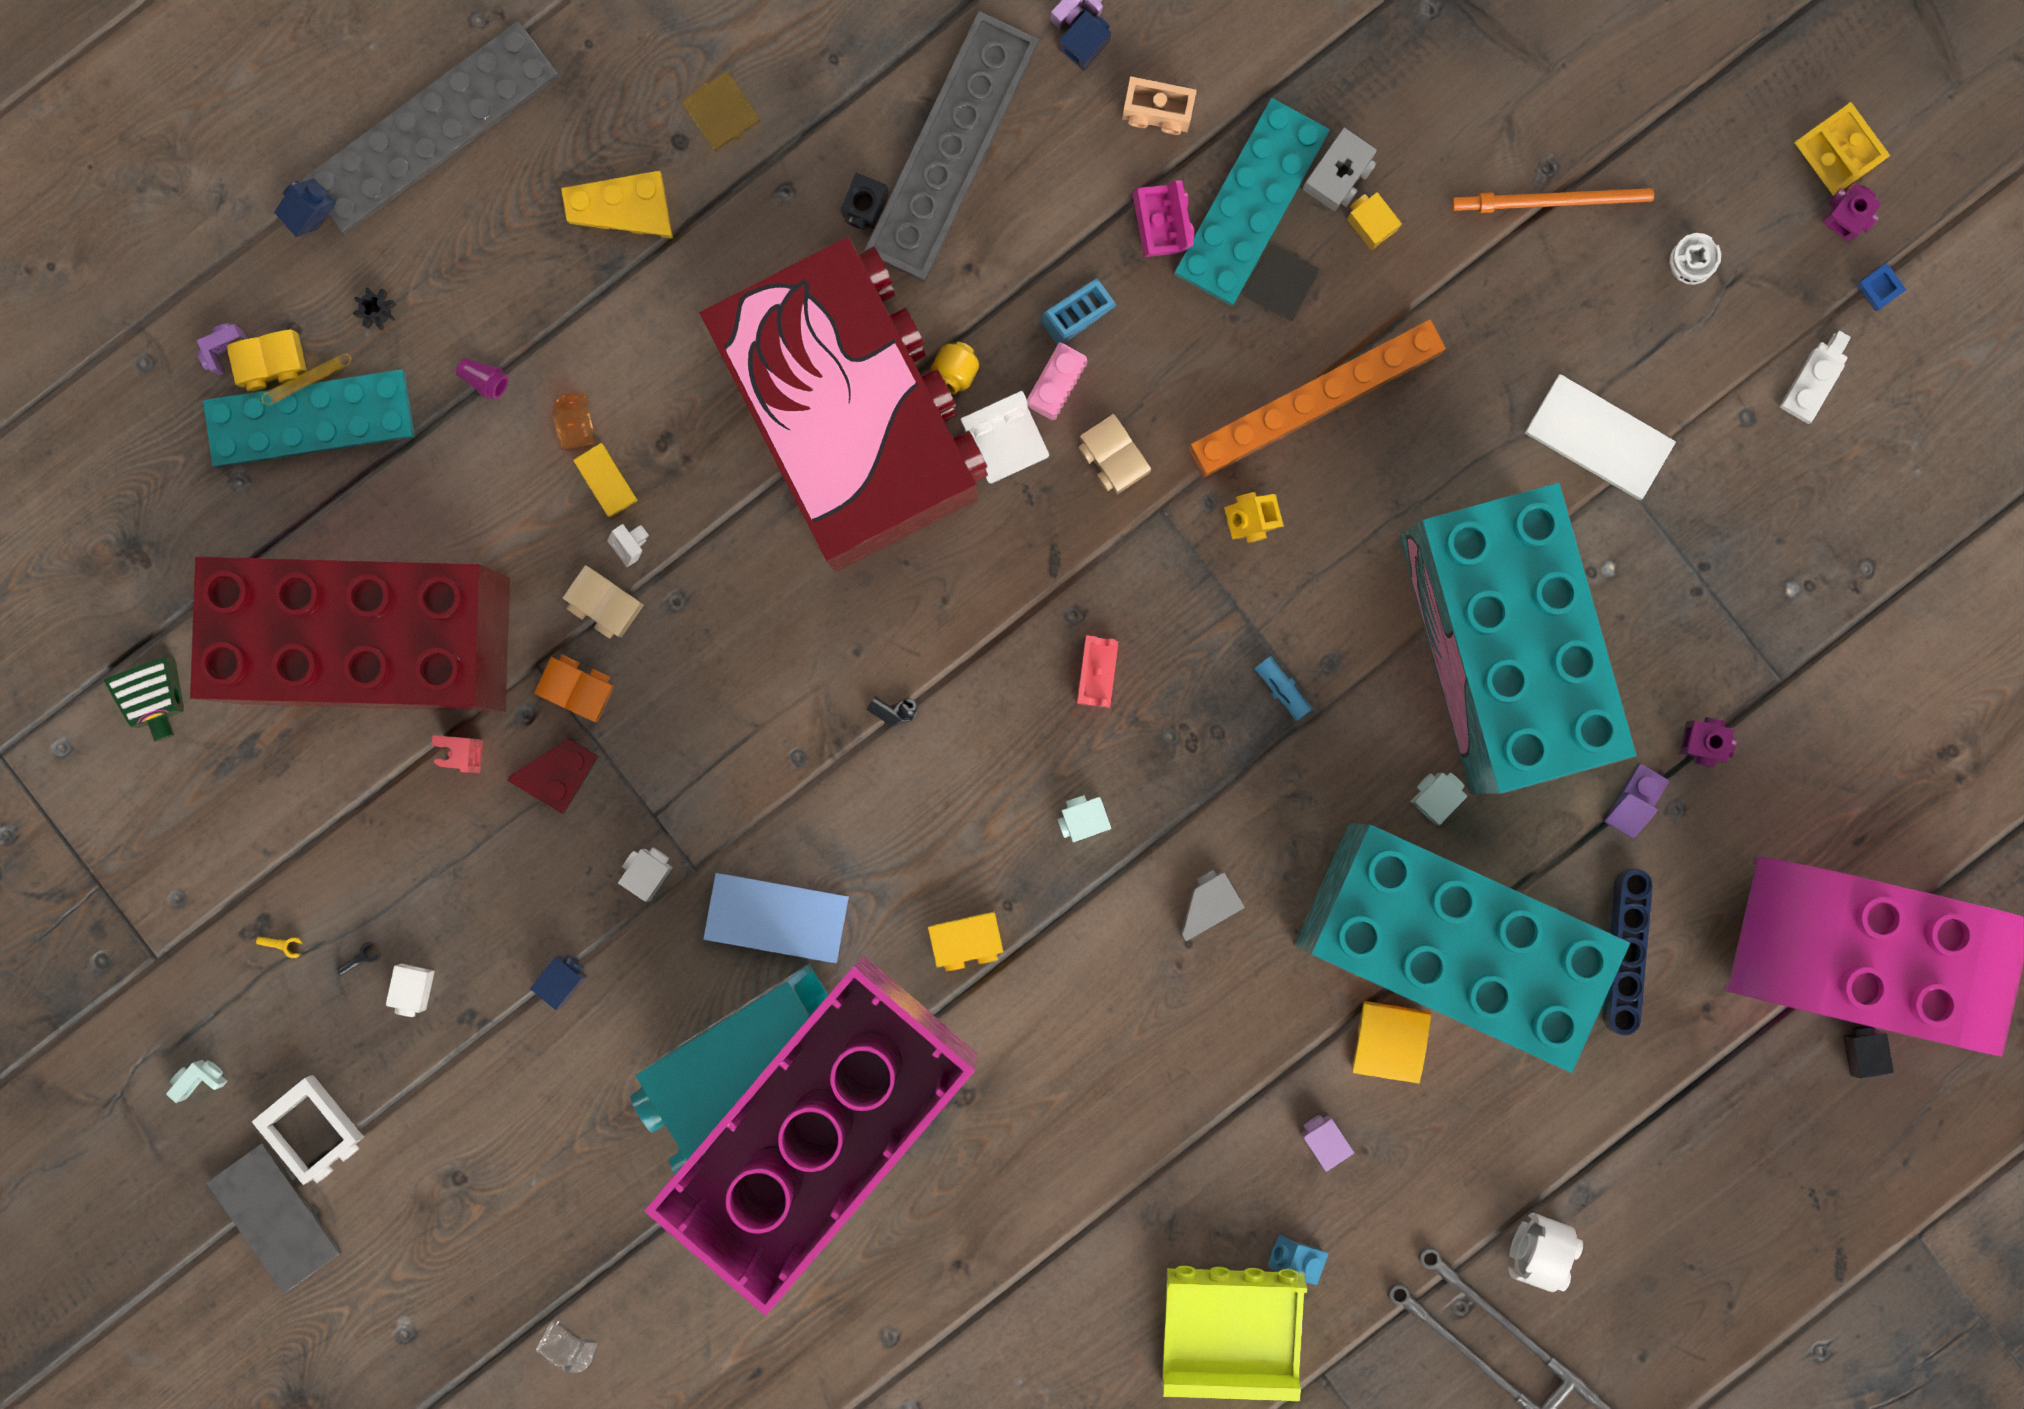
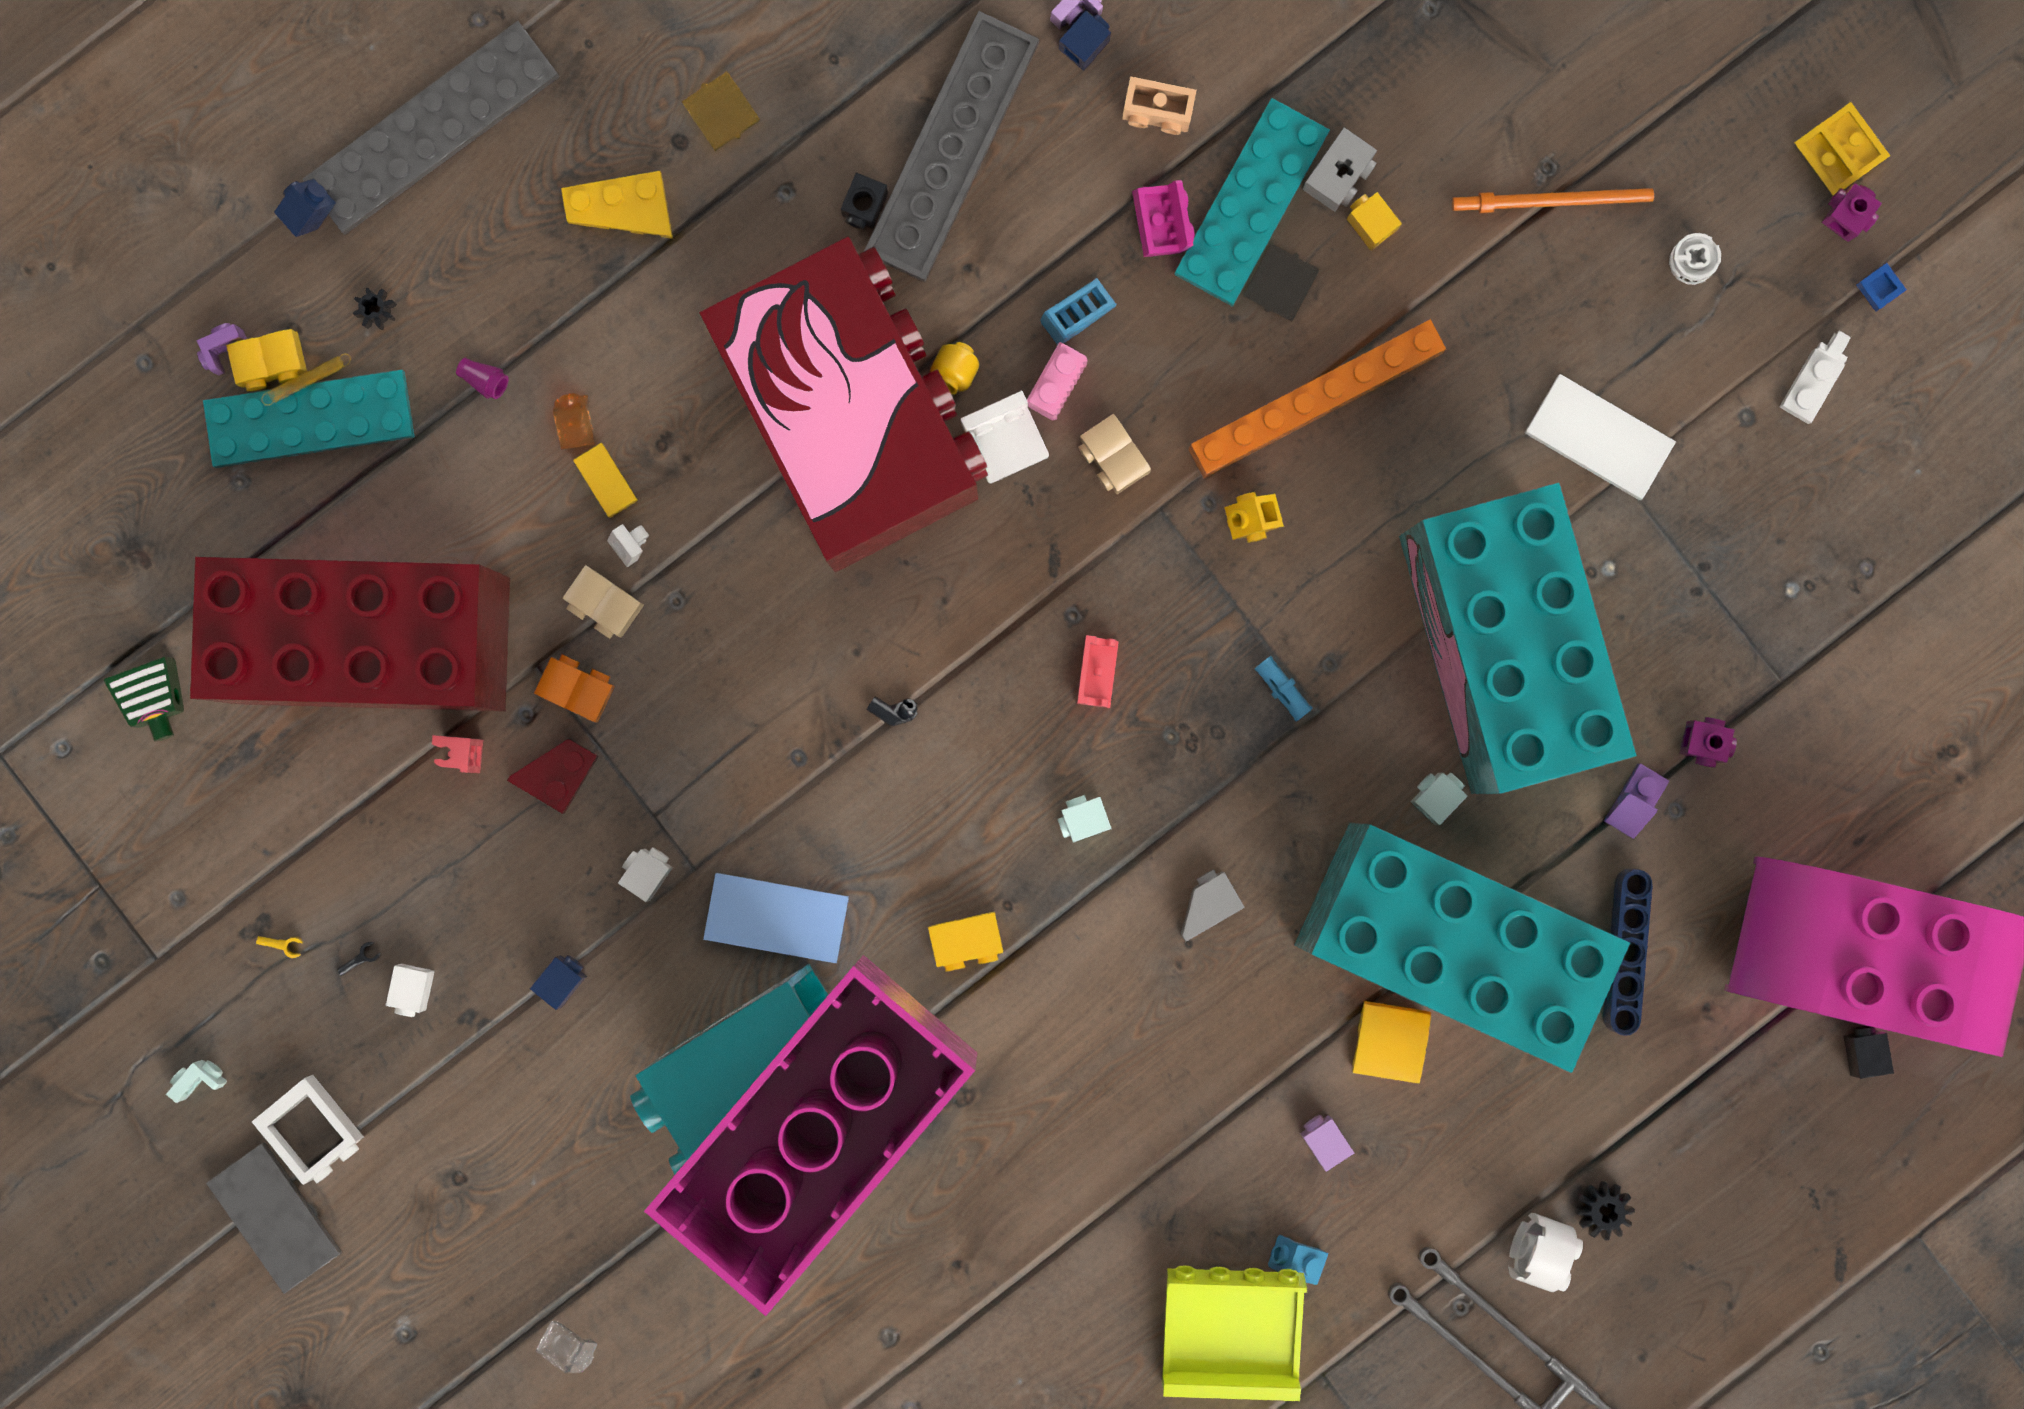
none -> black gear [1575,1181,1635,1240]

